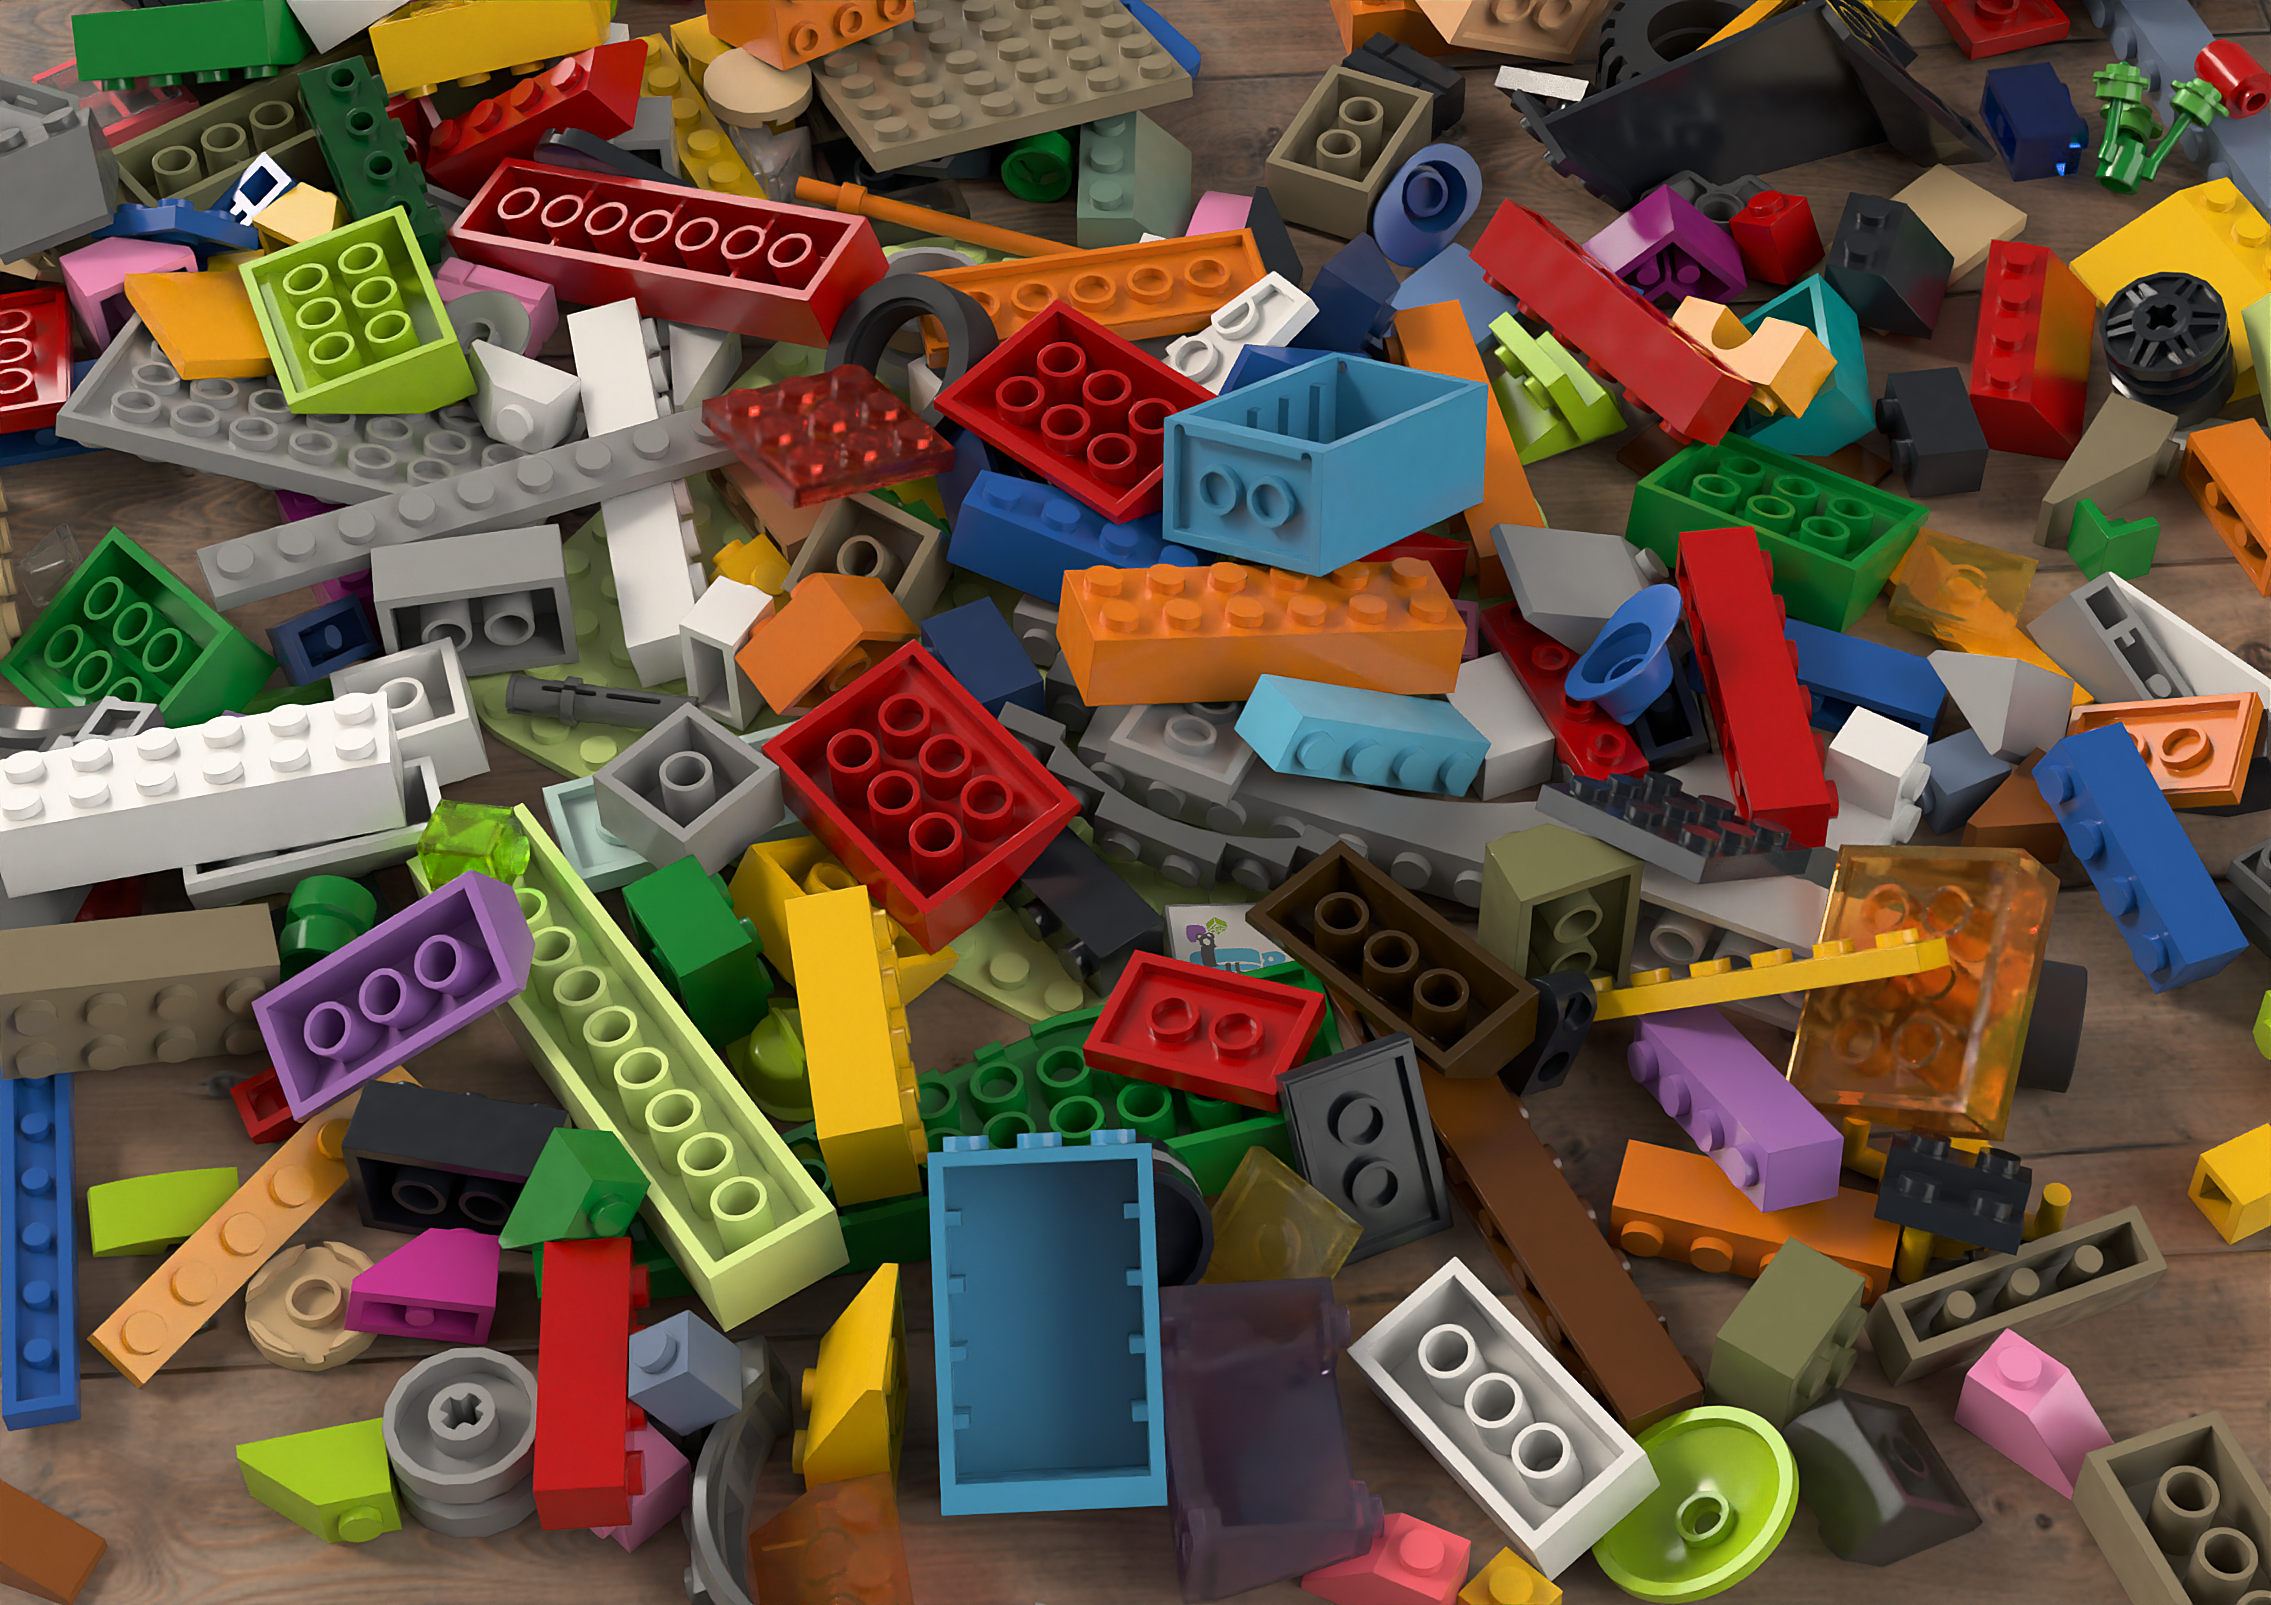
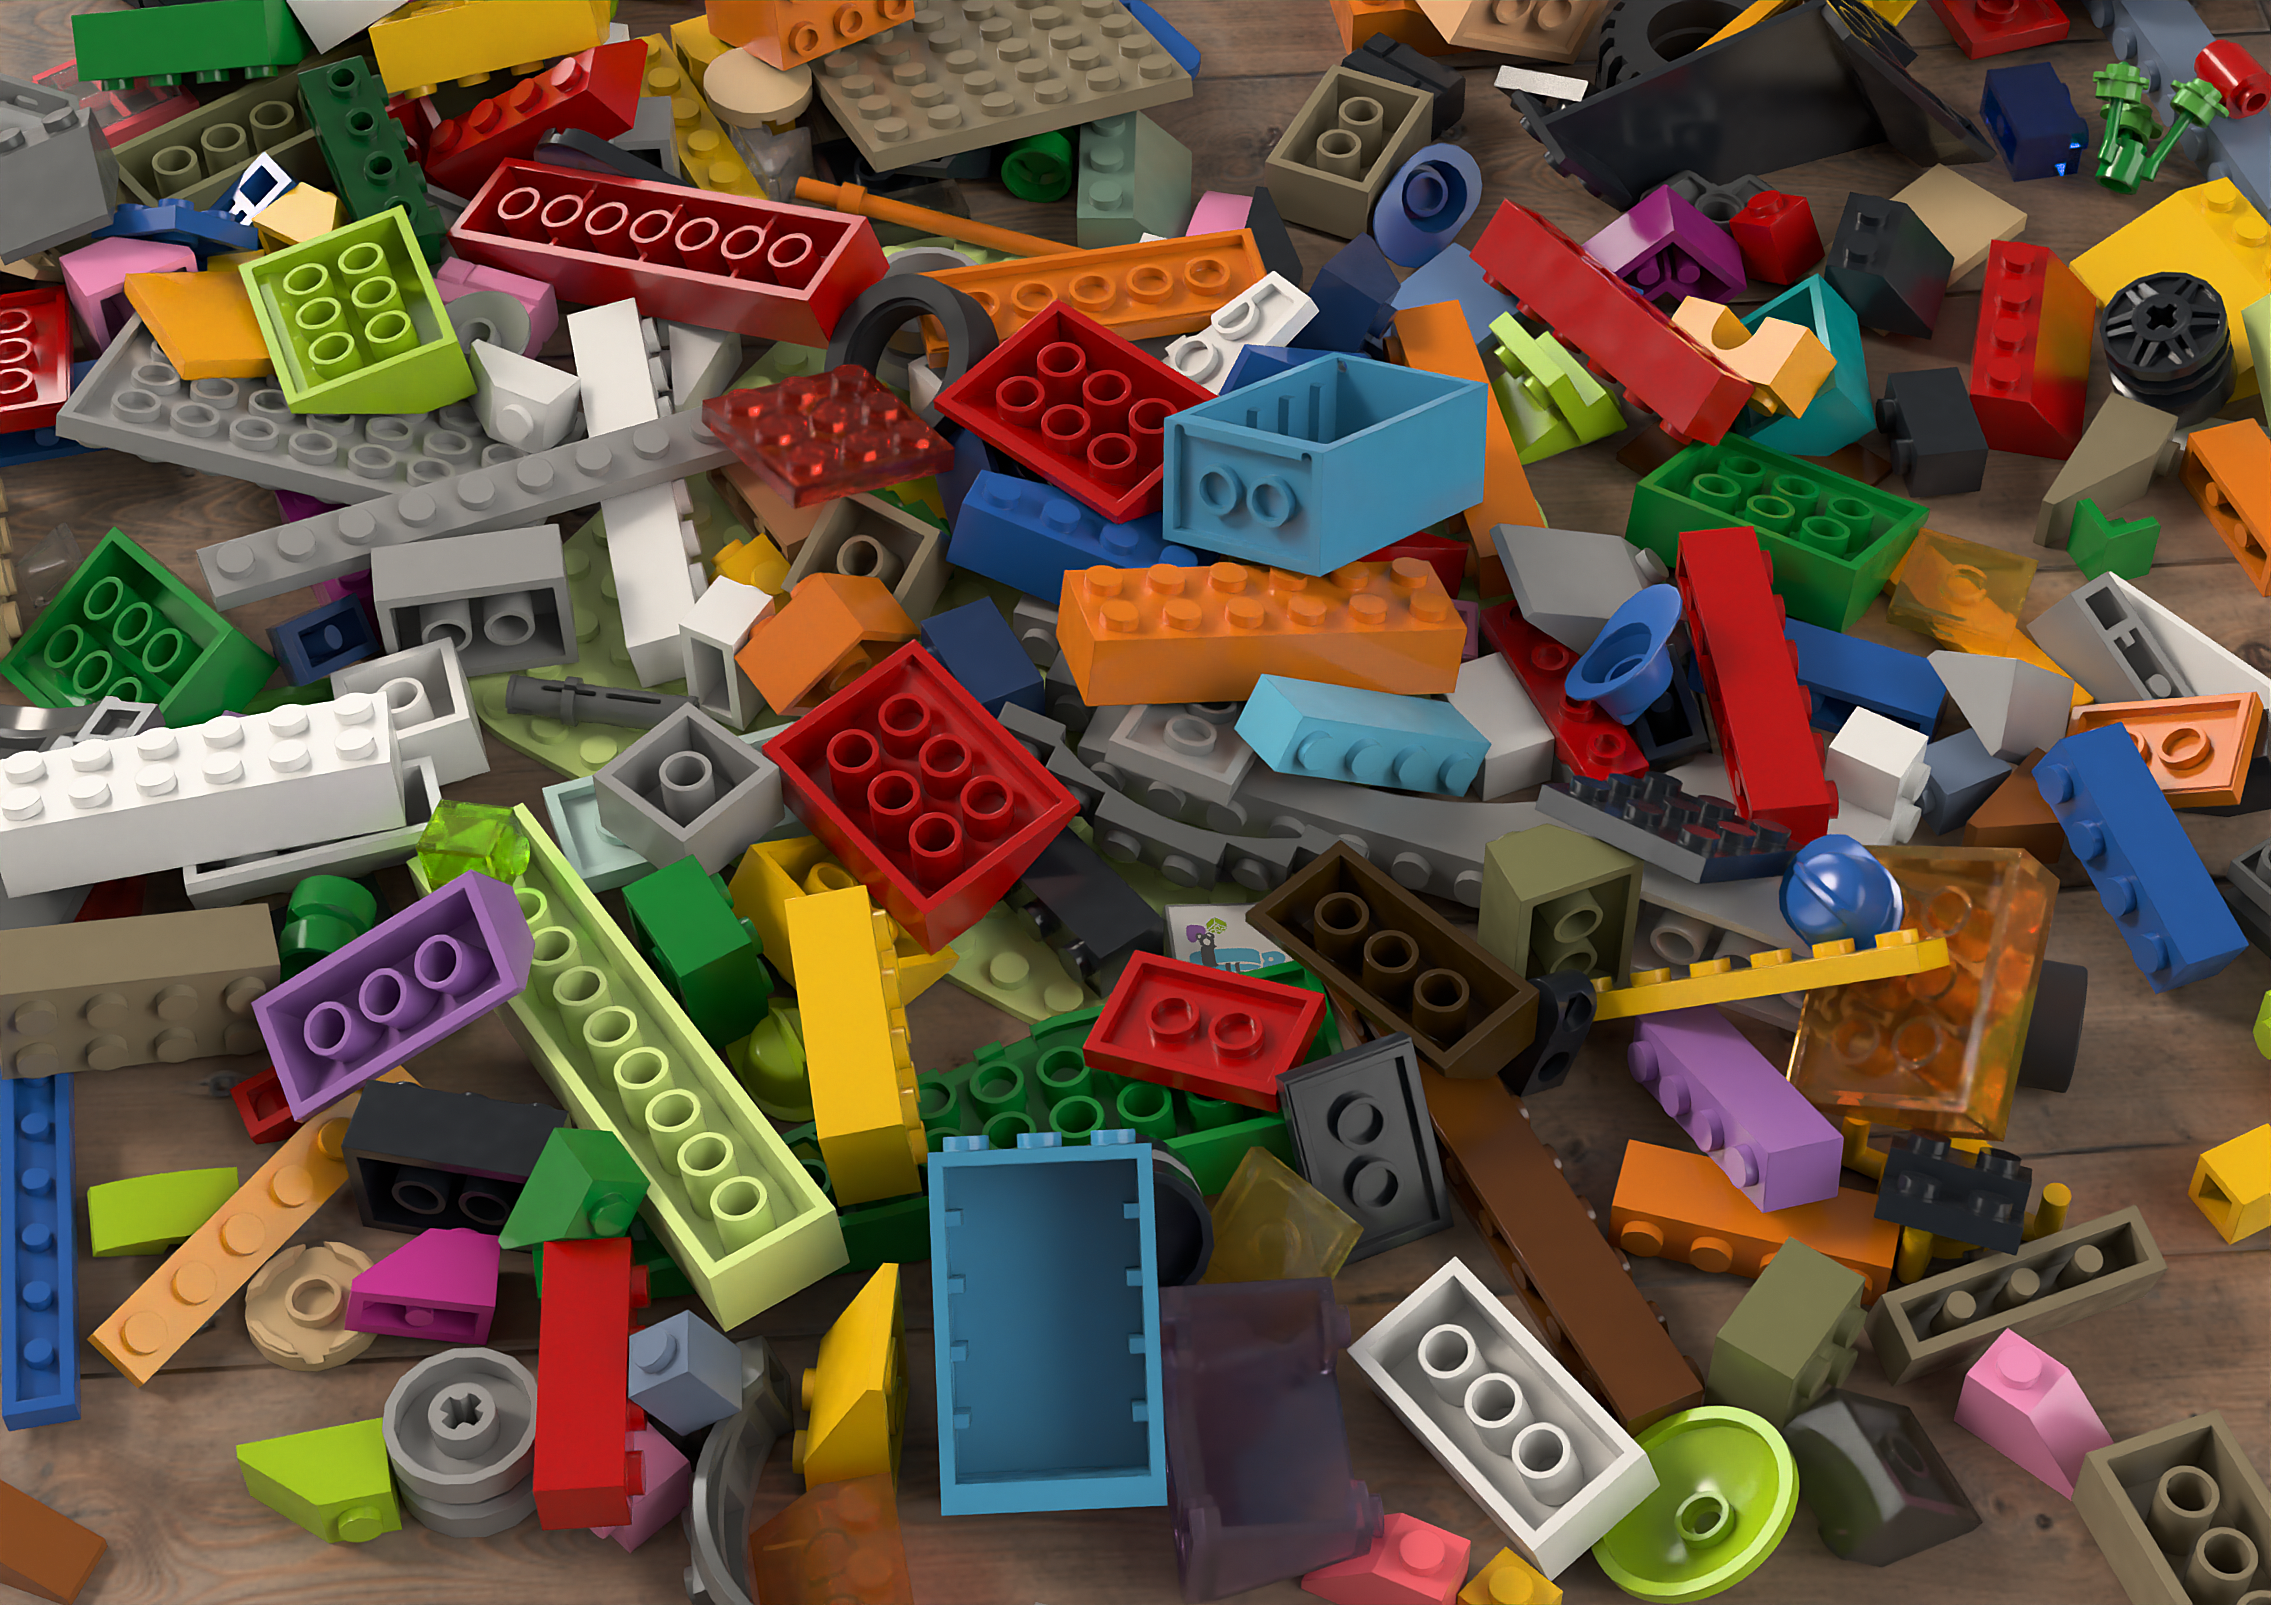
none -> blue piece [1779,834,1904,951]

